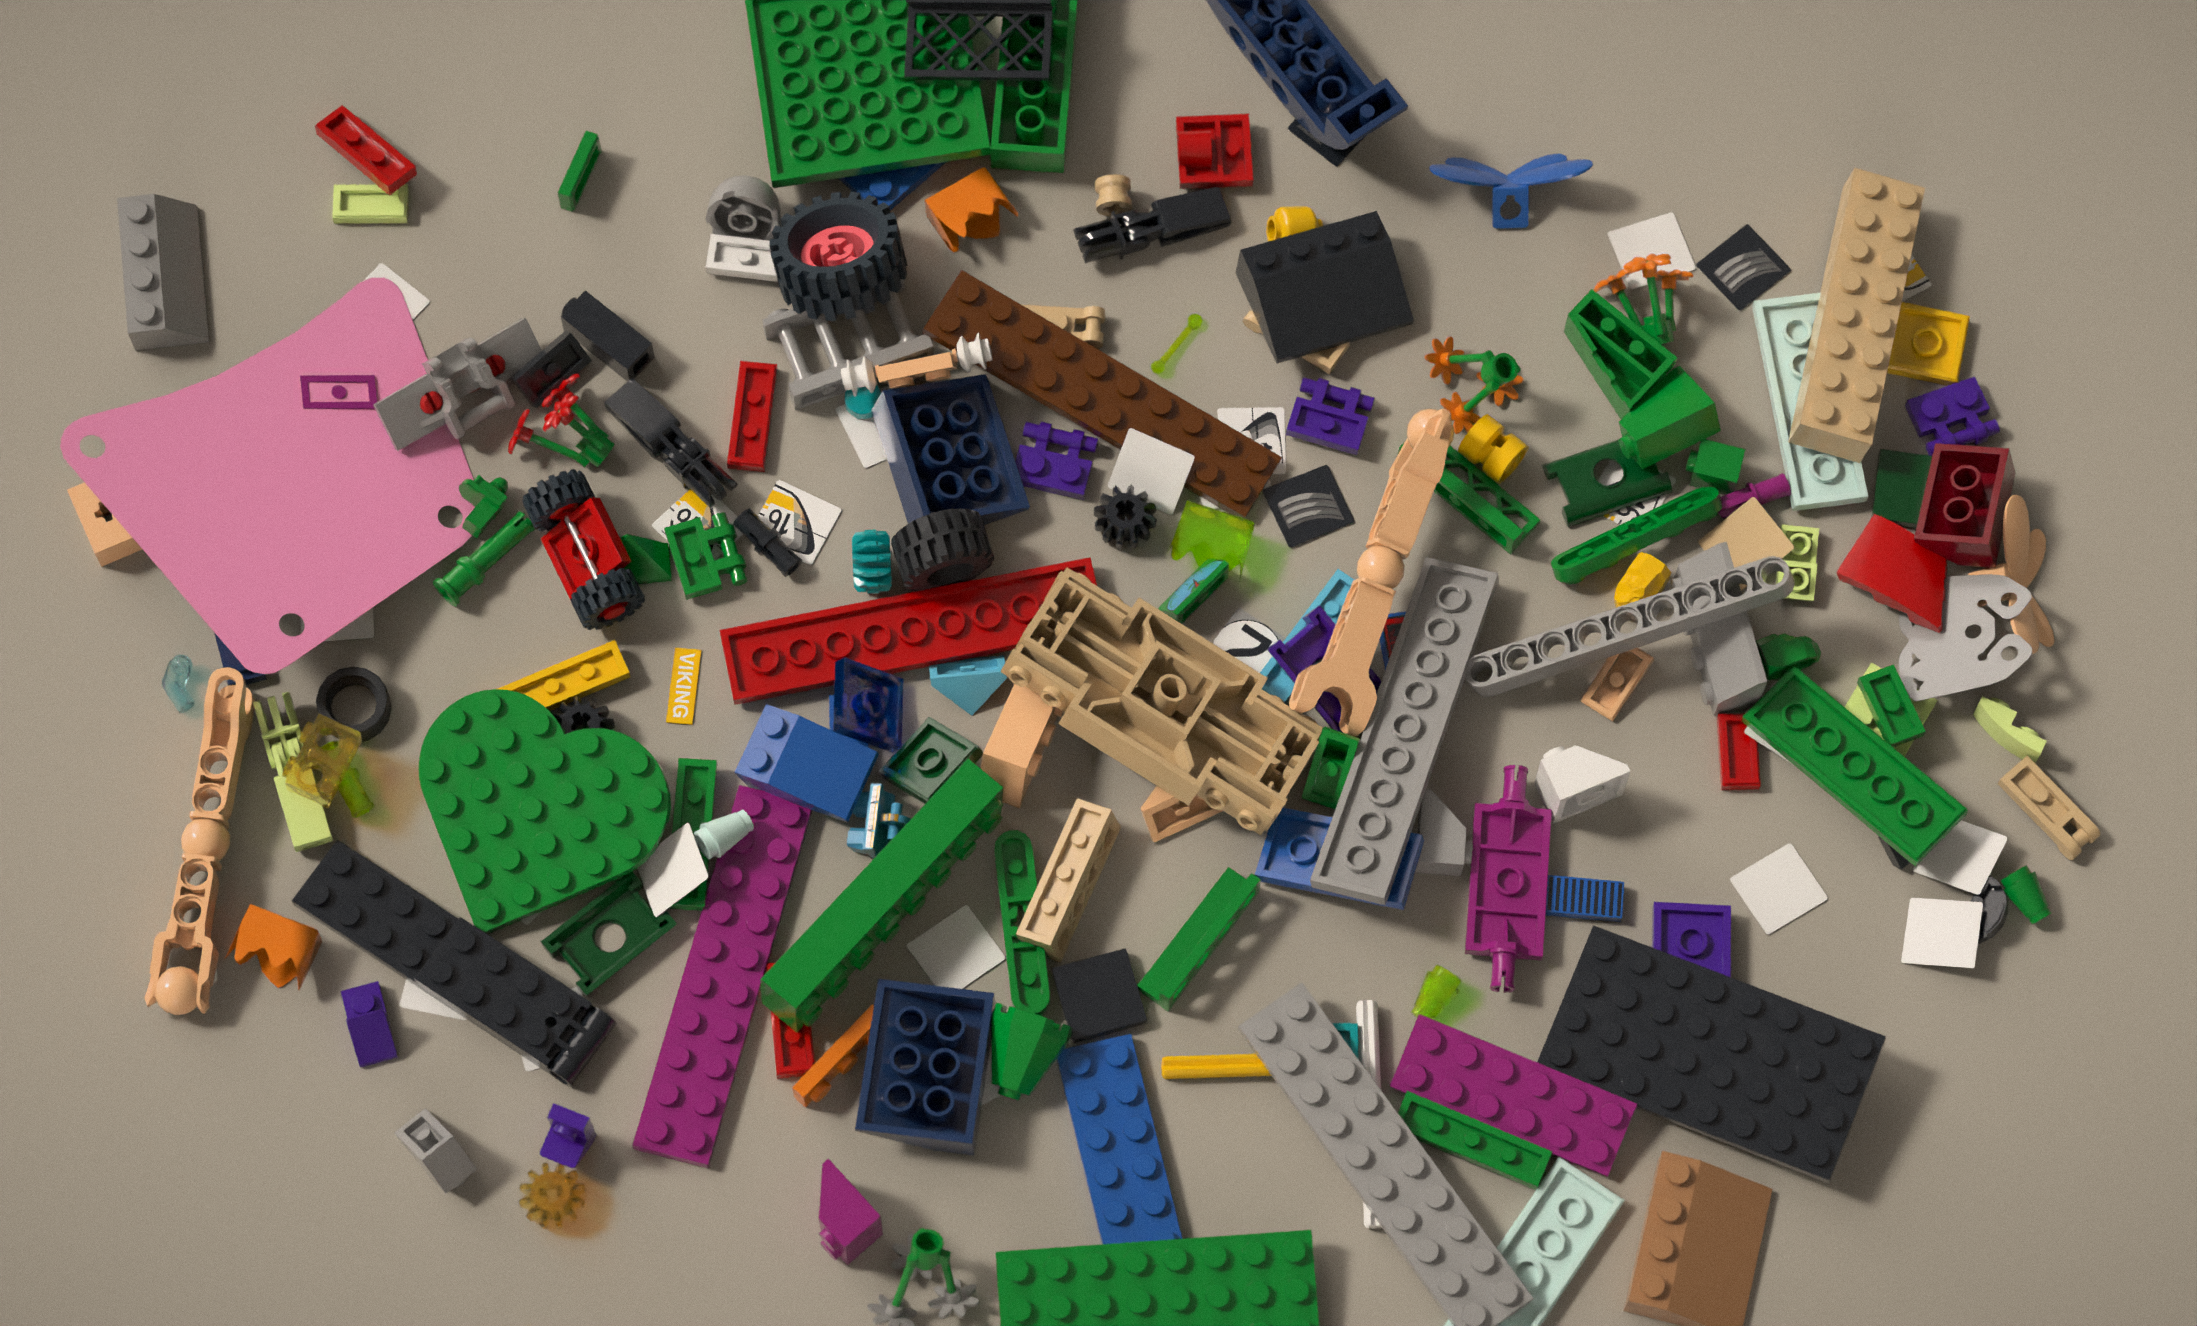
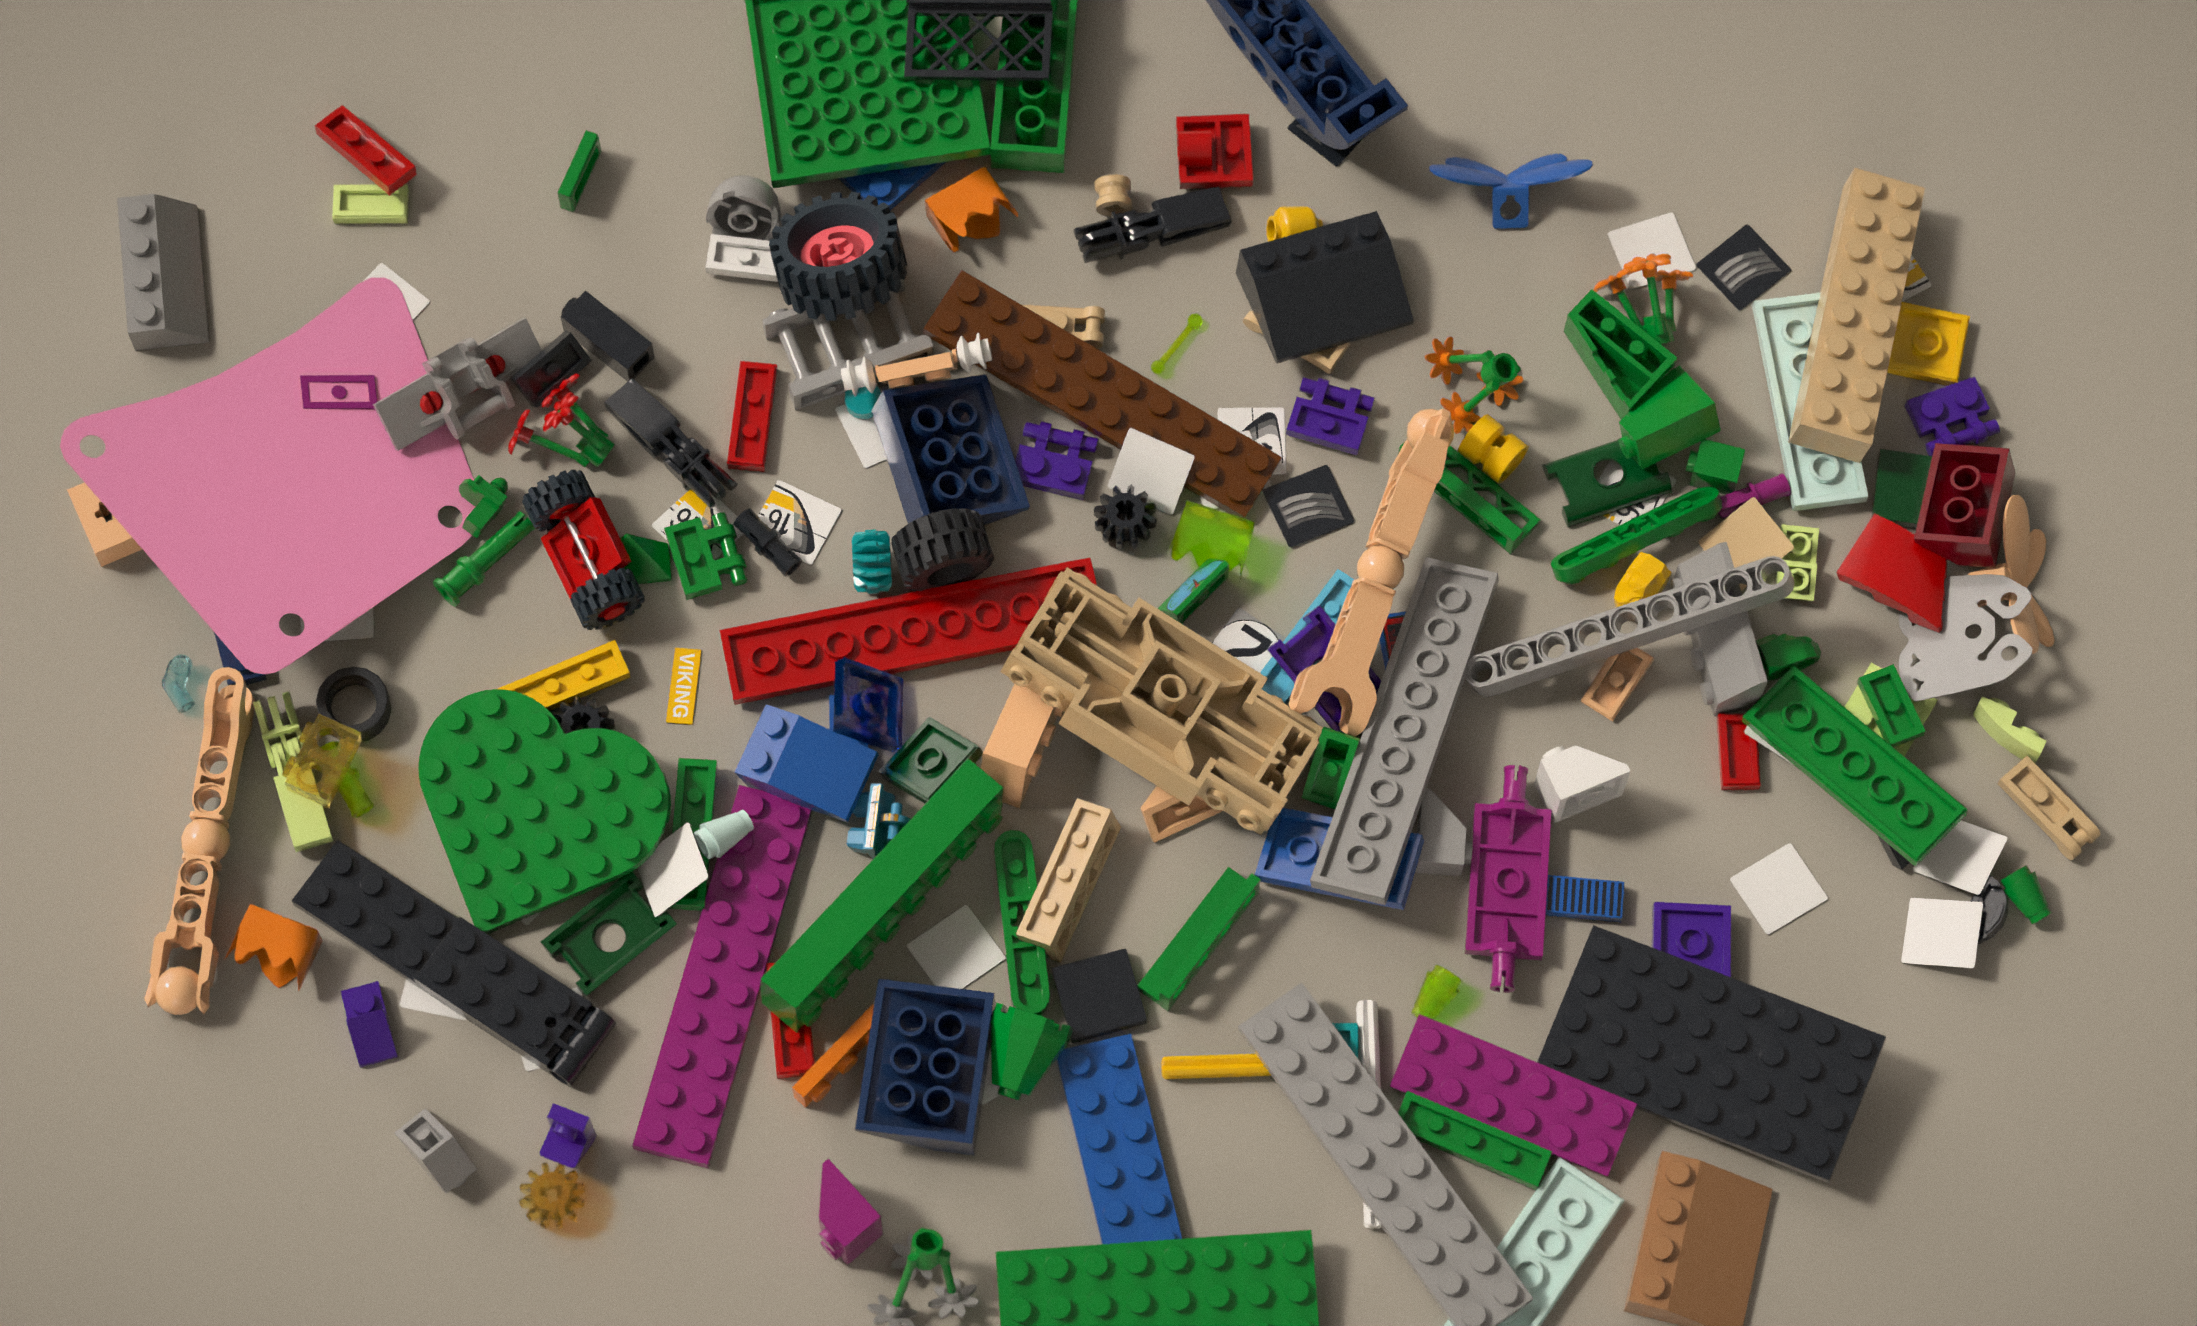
medium azure slope [929,655,1007,716] -> none

